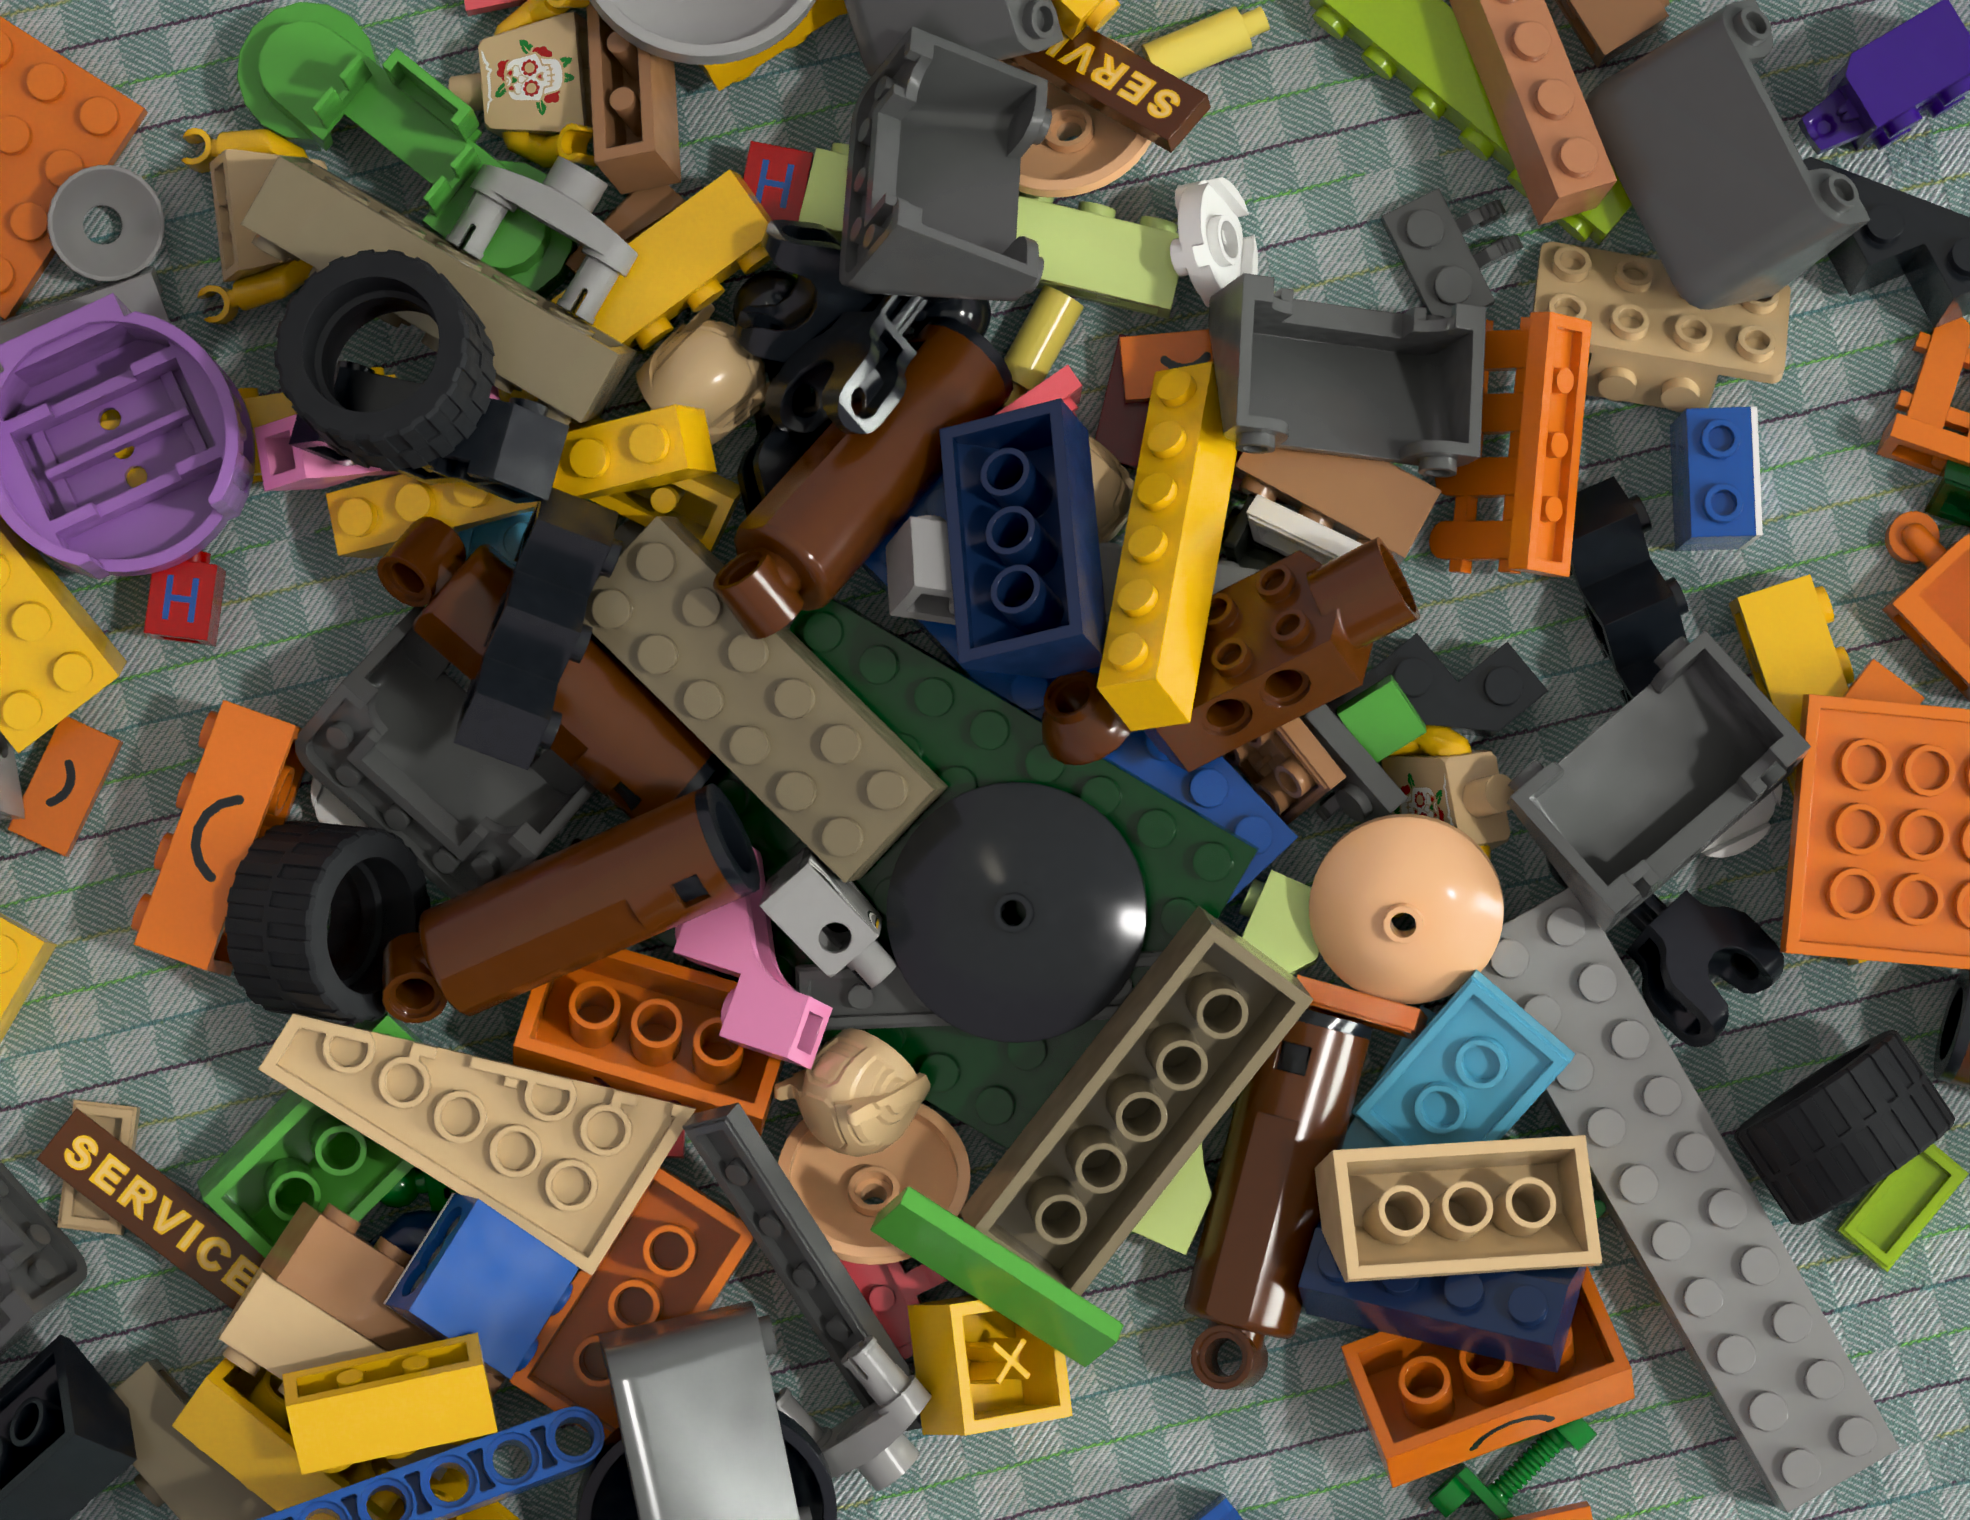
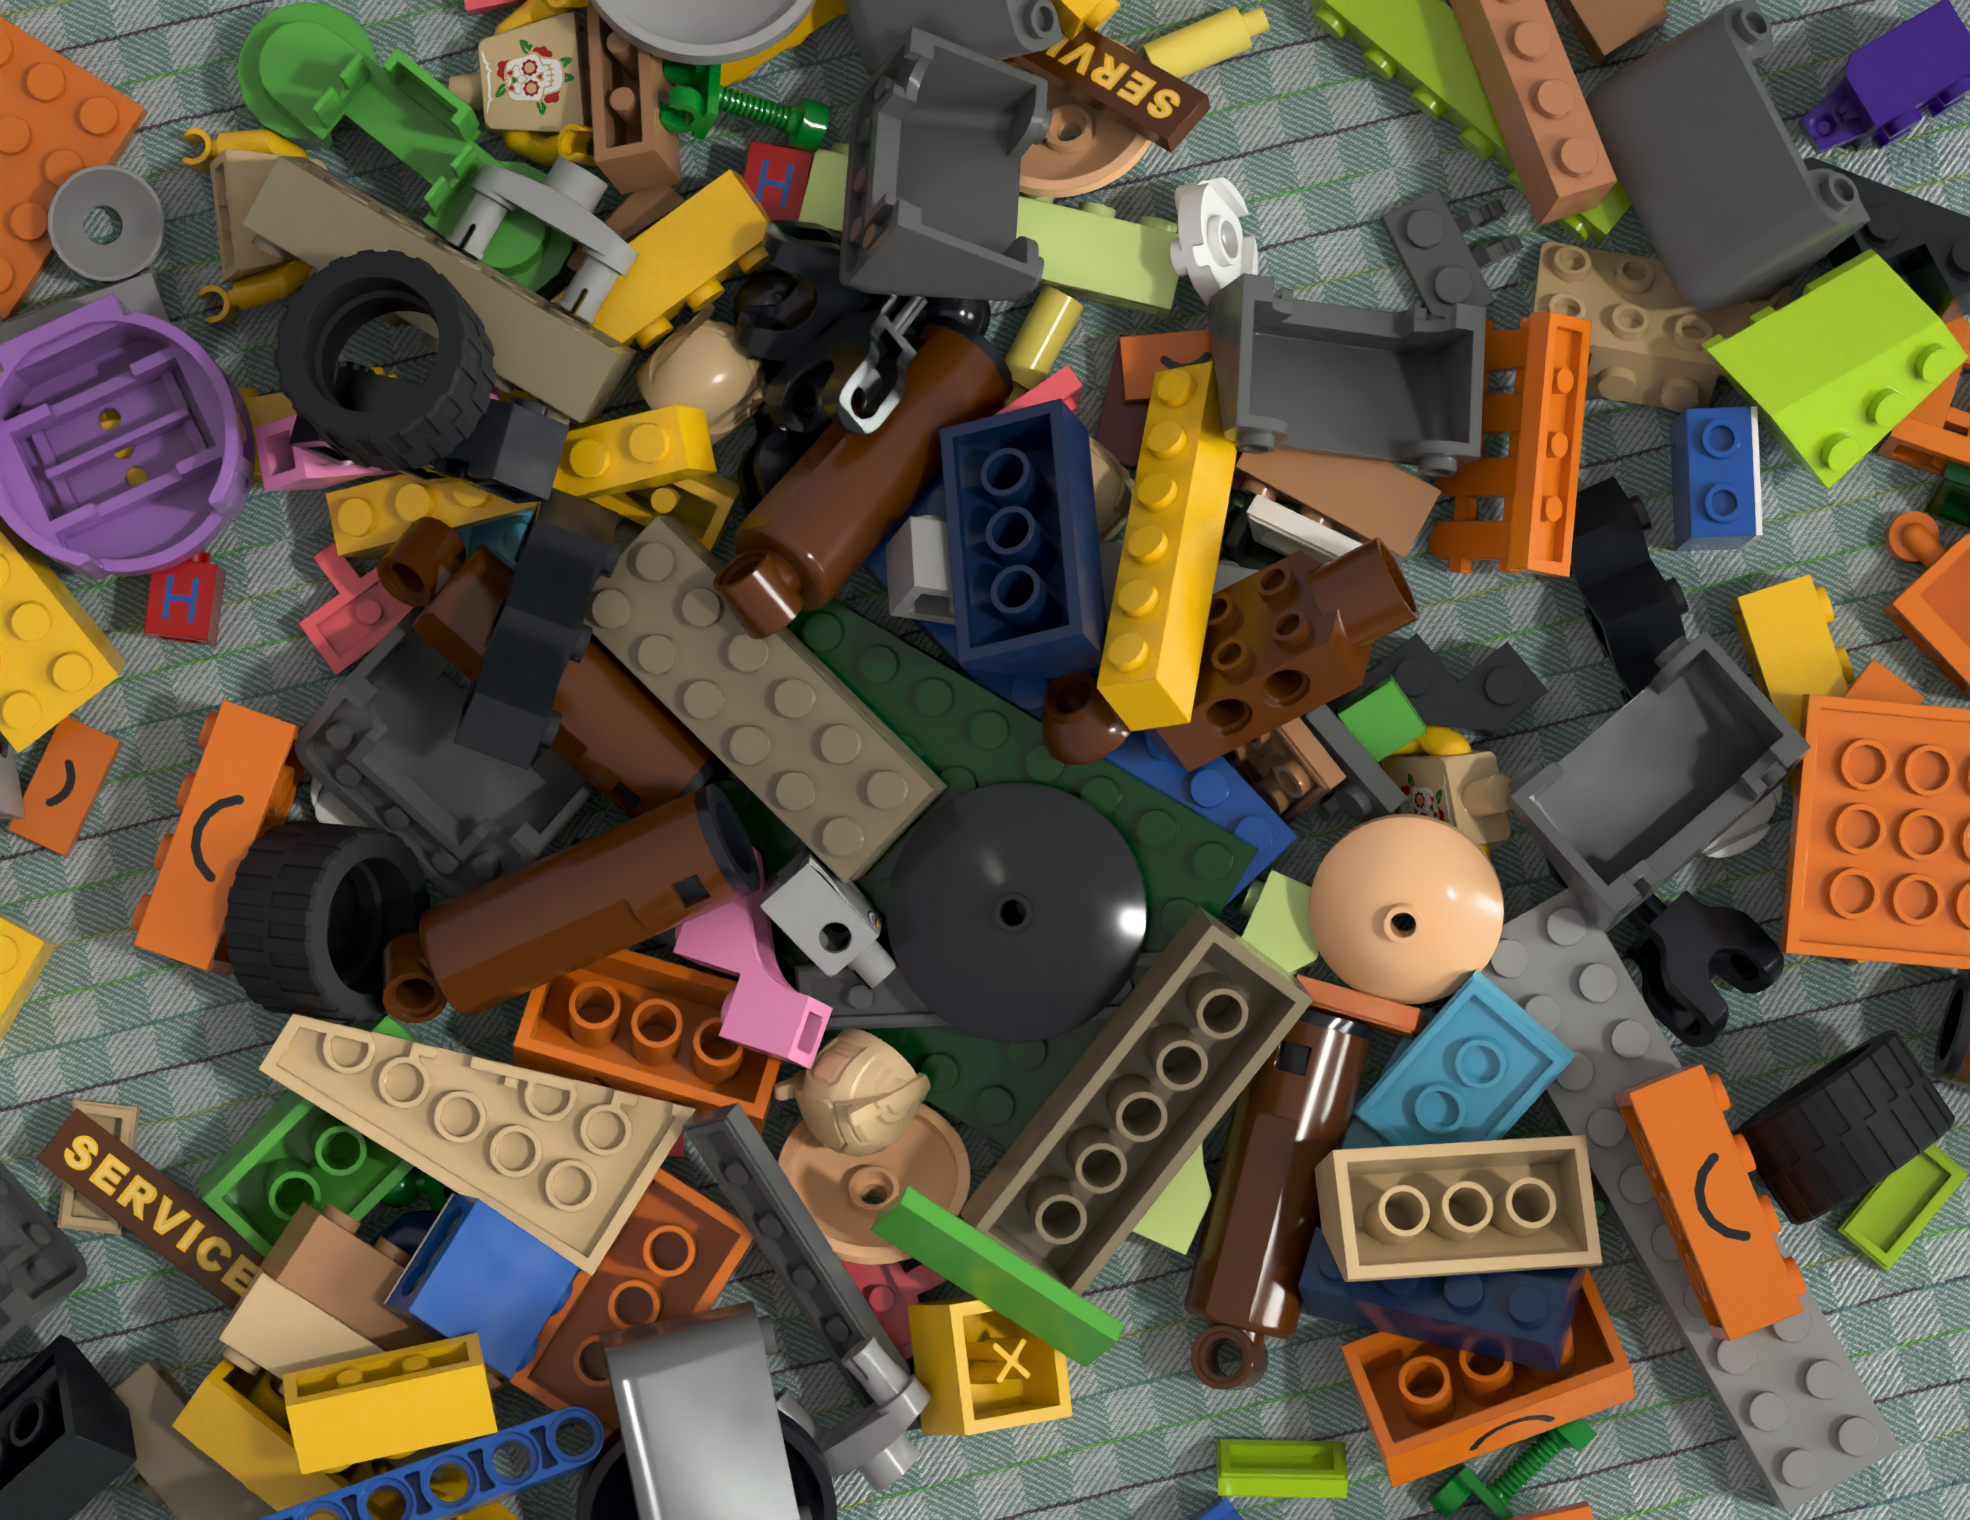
none -> coral plate [298,542,427,676]
none -> green bar [660,59,829,153]
none -> lime tile [1216,1439,1348,1499]
none -> orange brick [1613,1064,1807,1341]
none -> lime wedge [1700,249,1969,490]

